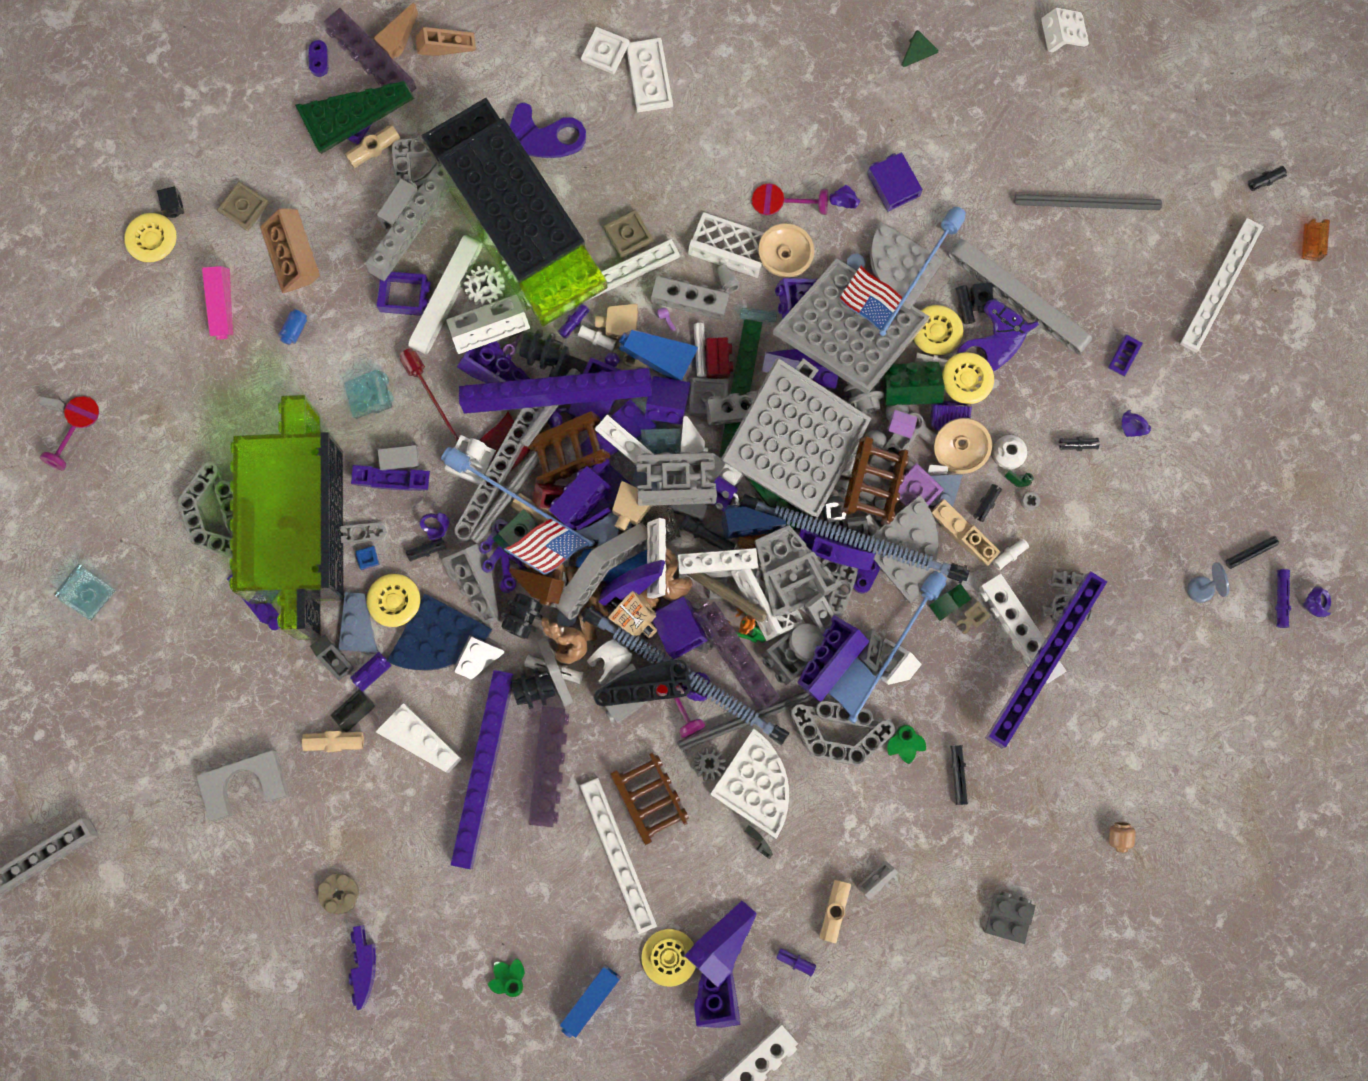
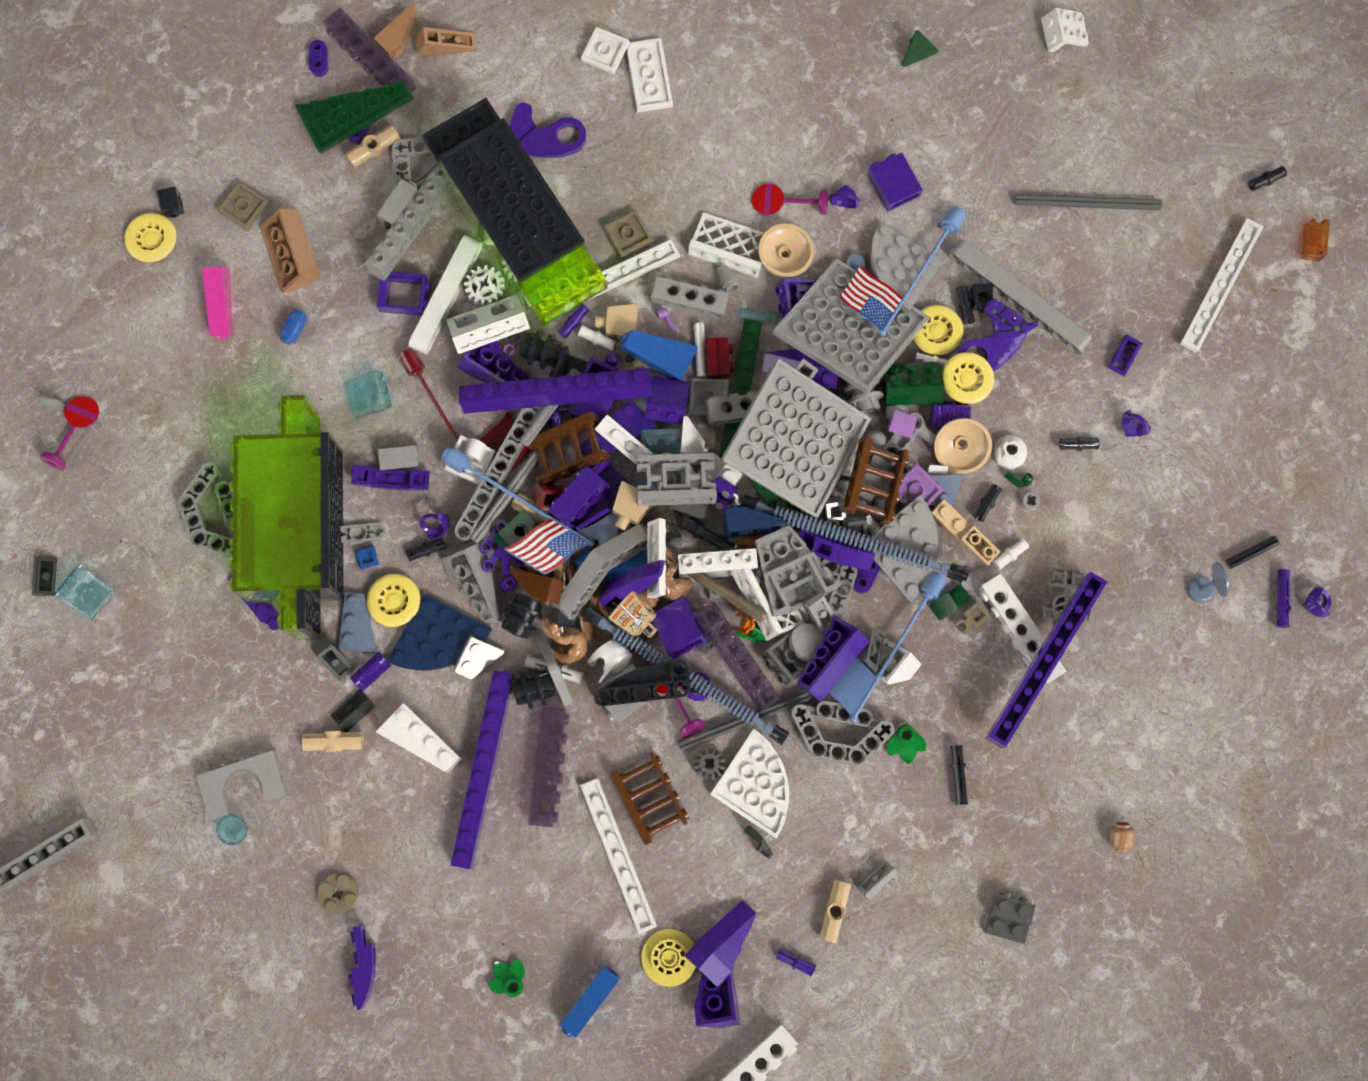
none -> pearl dark grey slope [32,556,57,596]
none -> clear light blue hair [216,814,248,846]

